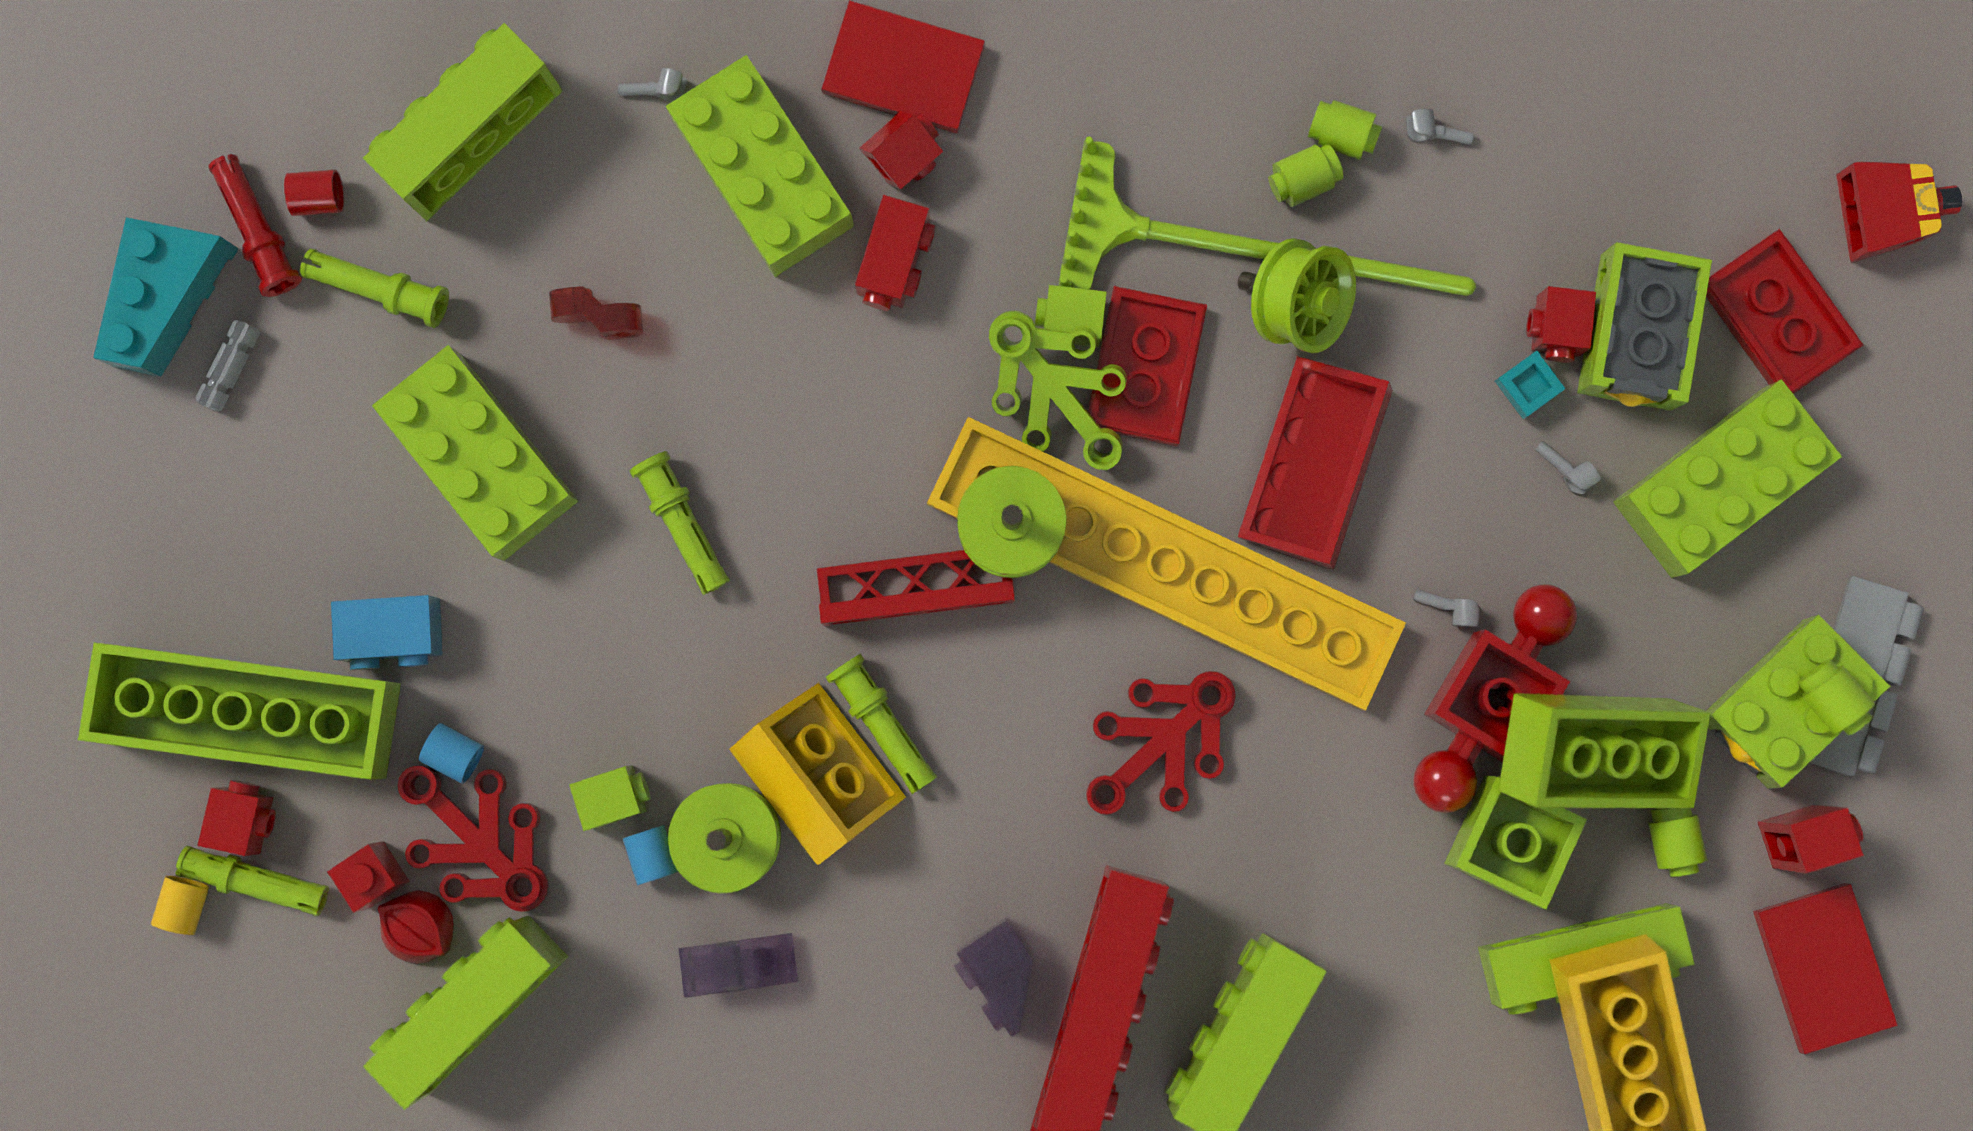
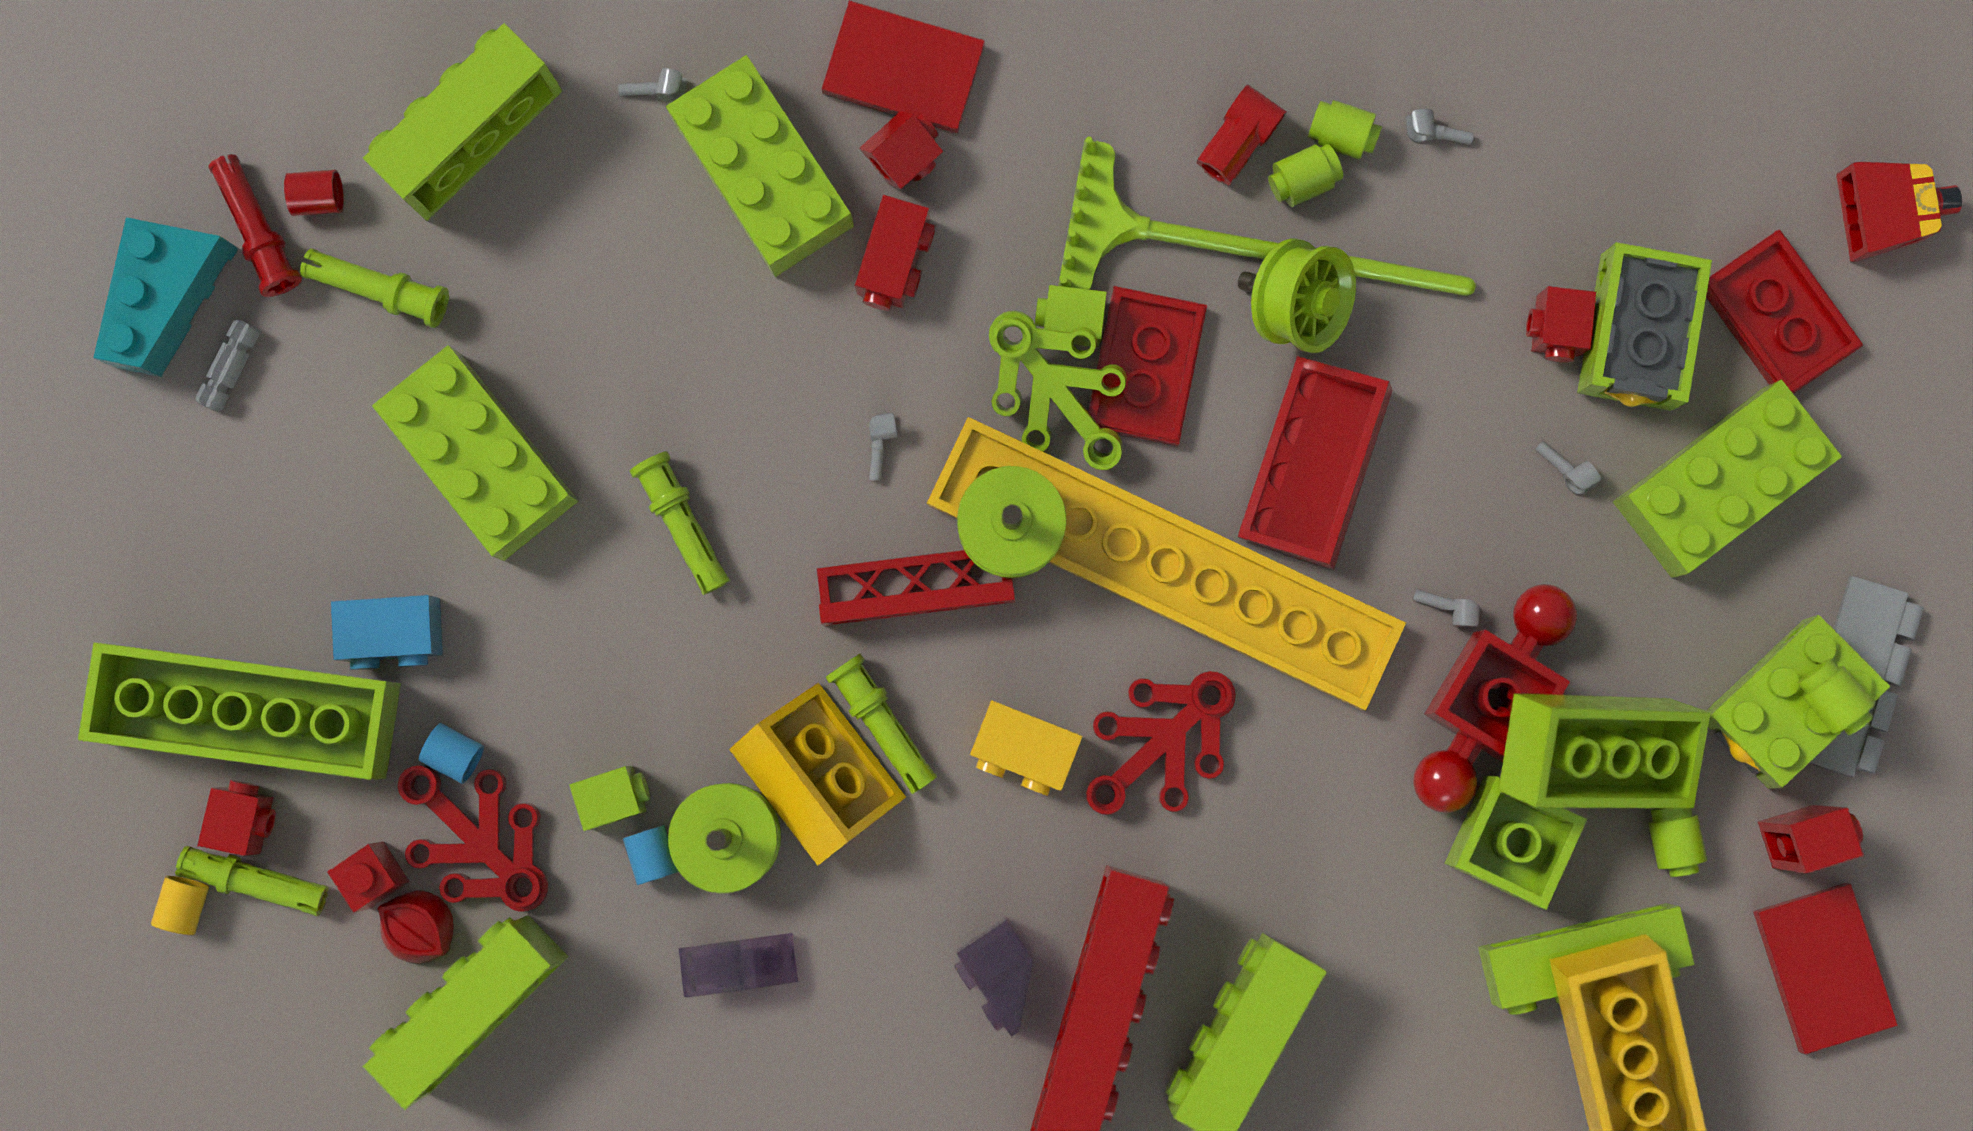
clear red piece [549,286,643,340] -> none
teal plate [1494,350,1566,419] -> none
none -> light grey hand [869,413,898,481]
none -> yellow brick [970,700,1083,796]
none -> red piece [1196,84,1287,186]

